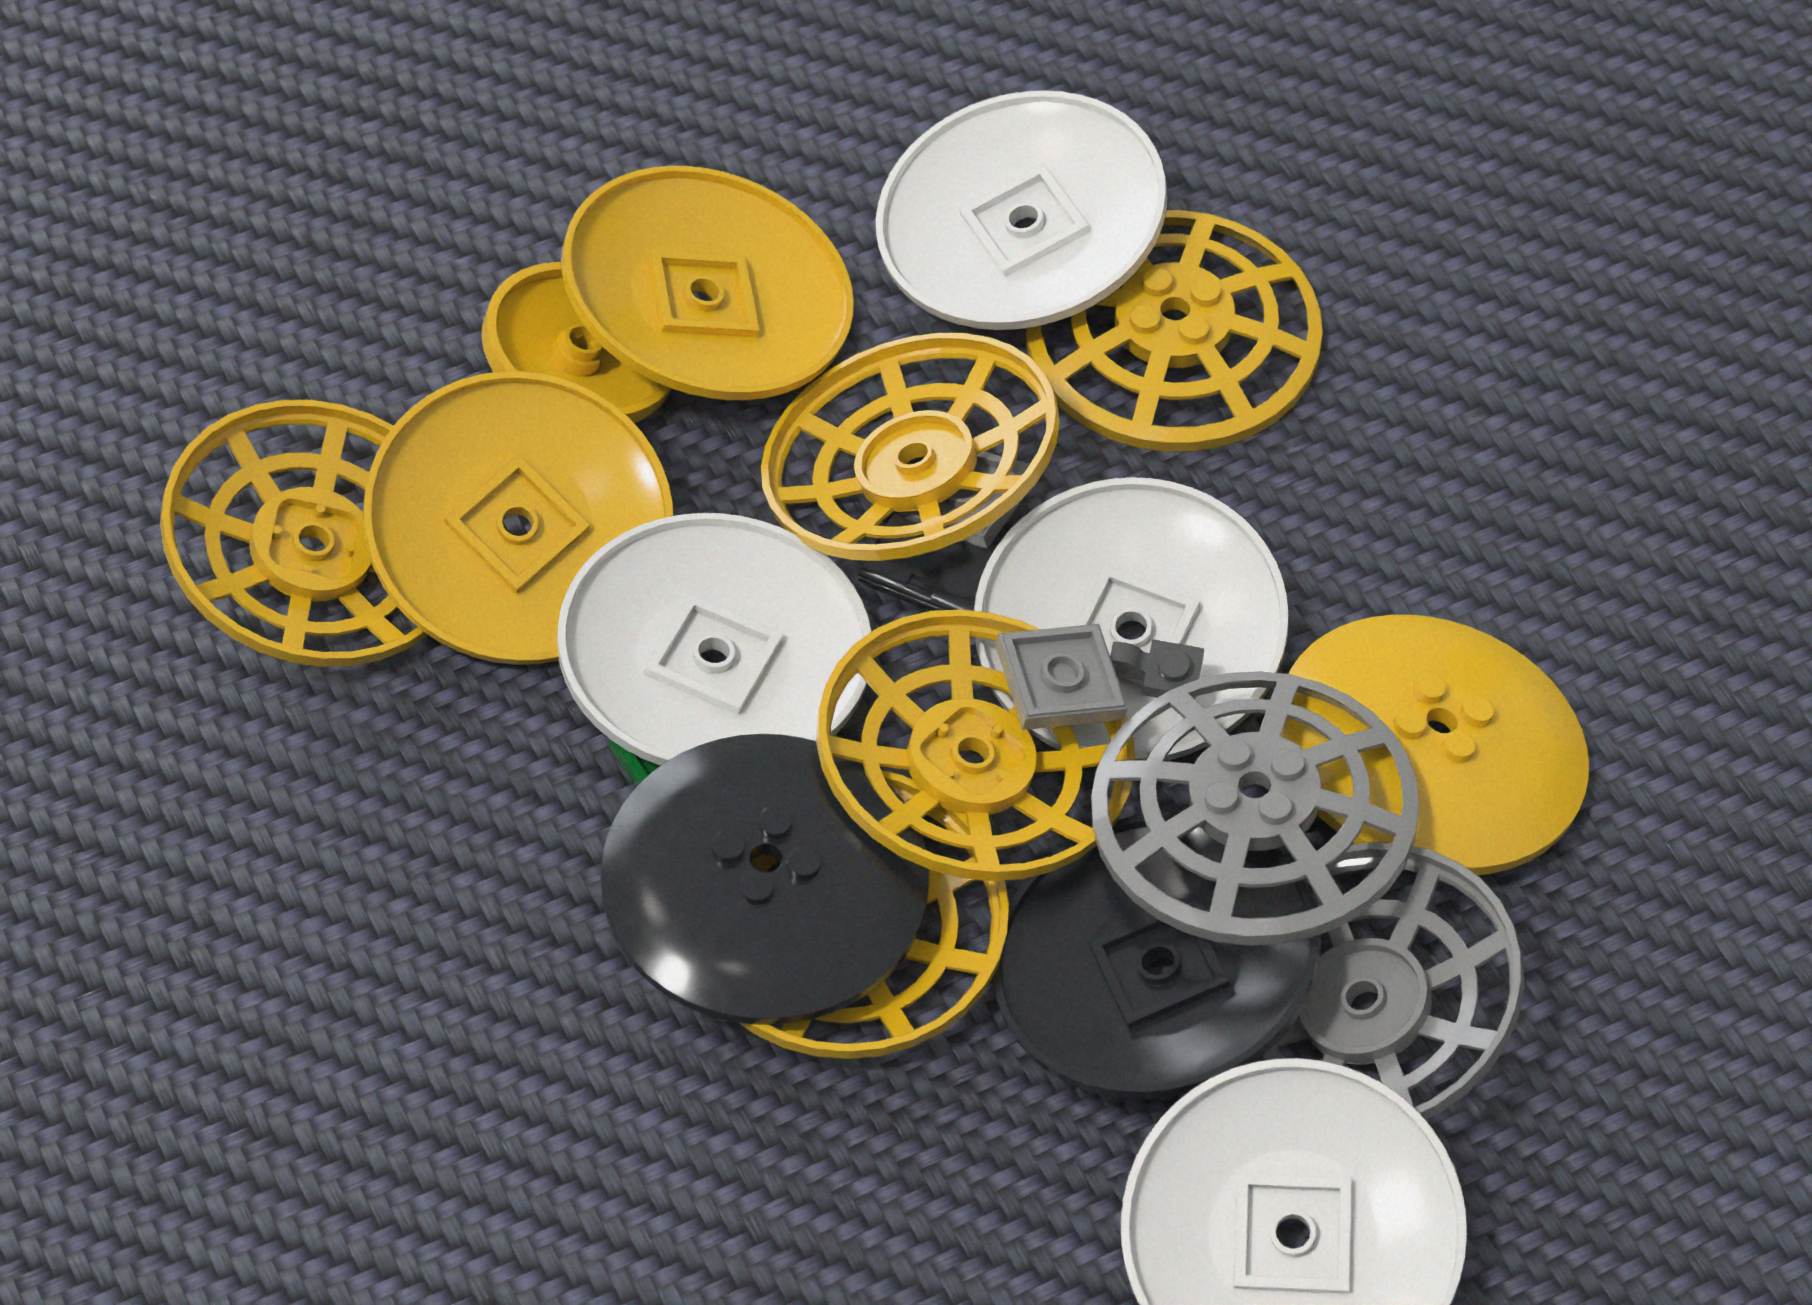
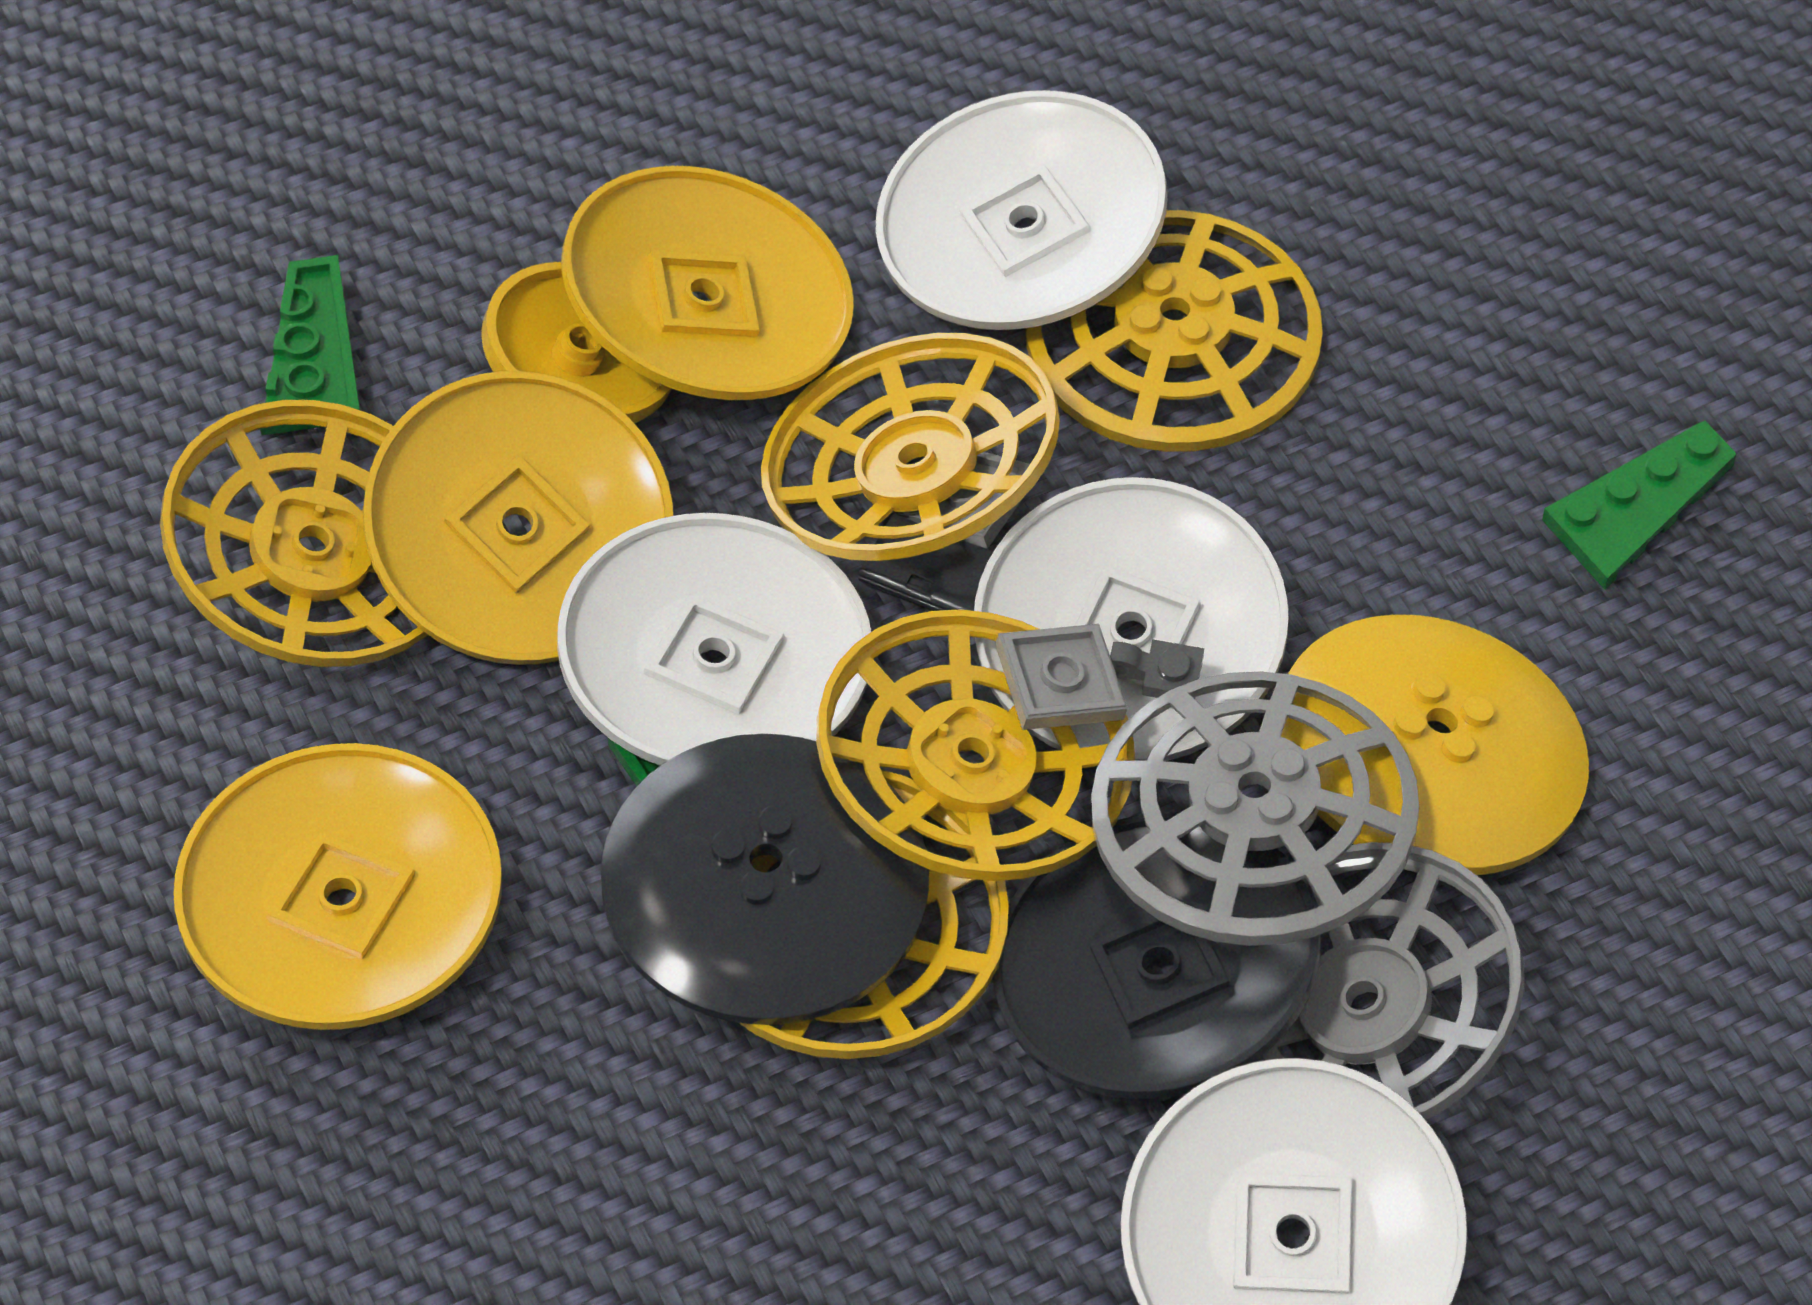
none -> yellow dish [174,743,502,1030]
none -> green wing [260,255,360,435]
none -> green wing [1542,420,1736,590]

